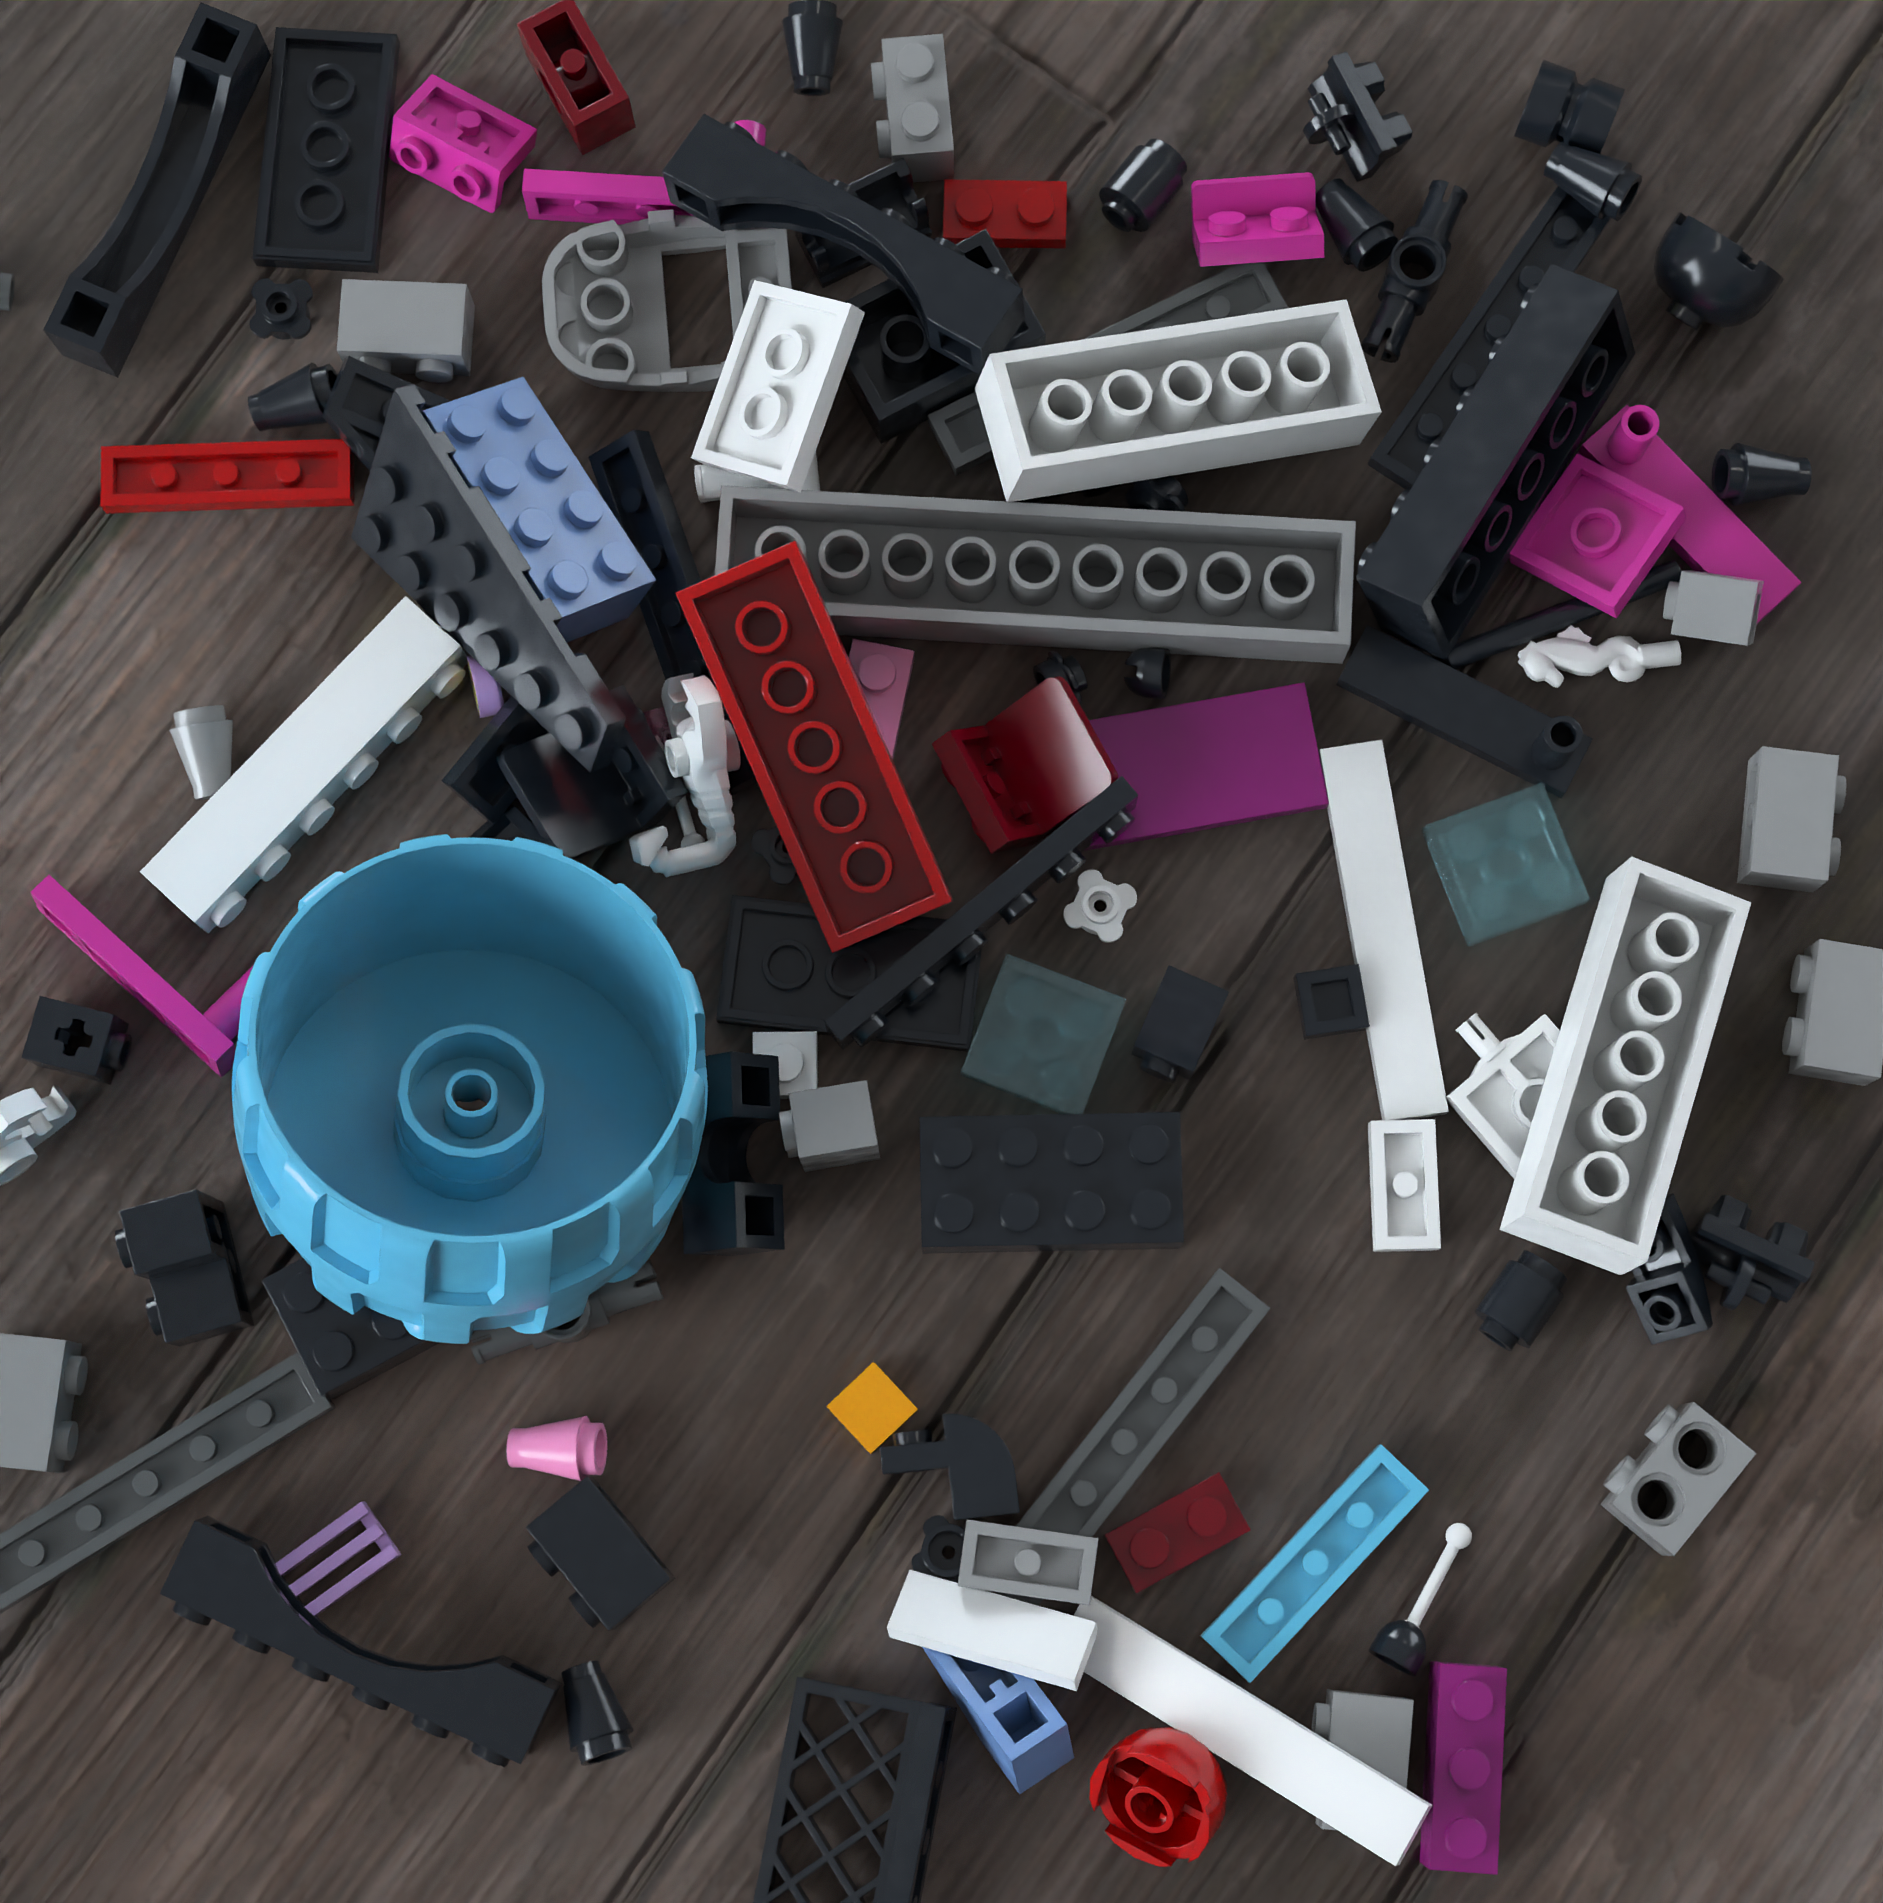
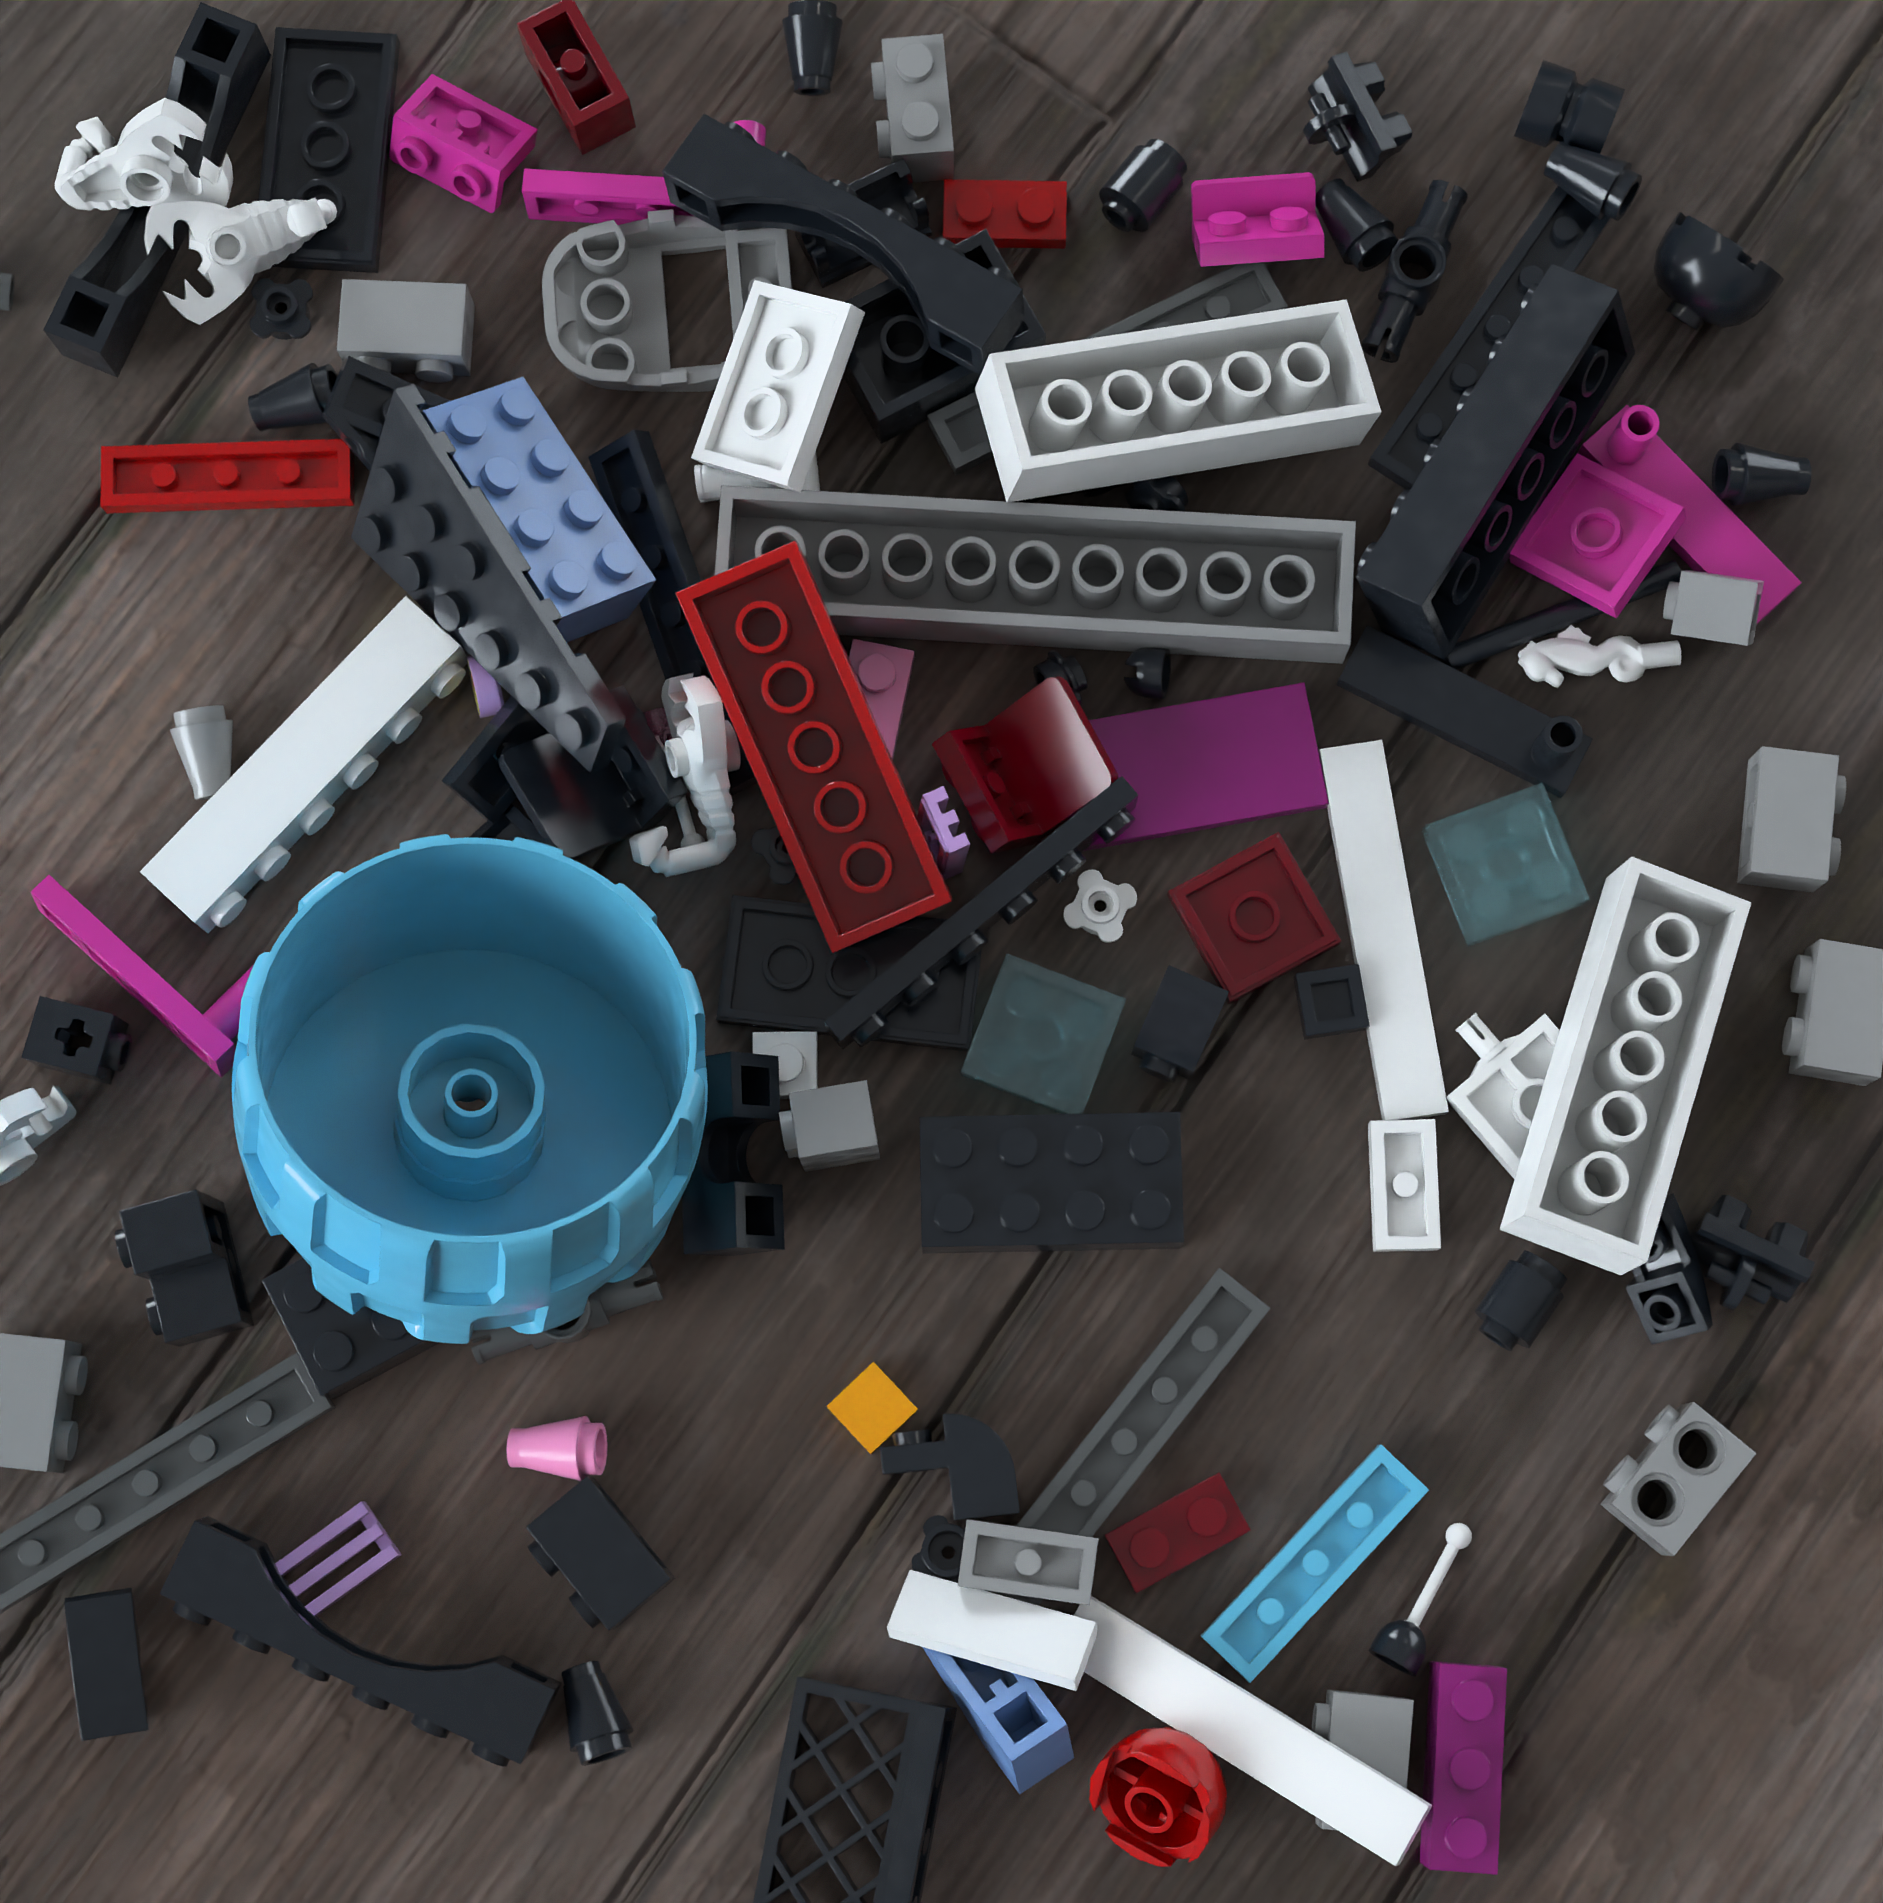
none -> white animal [55,98,233,210]
none -> black slope [64,1588,149,1741]
none -> white animal [144,197,337,325]
none -> lavender tile [917,786,970,880]
none -> dark red tile [1167,832,1341,1004]

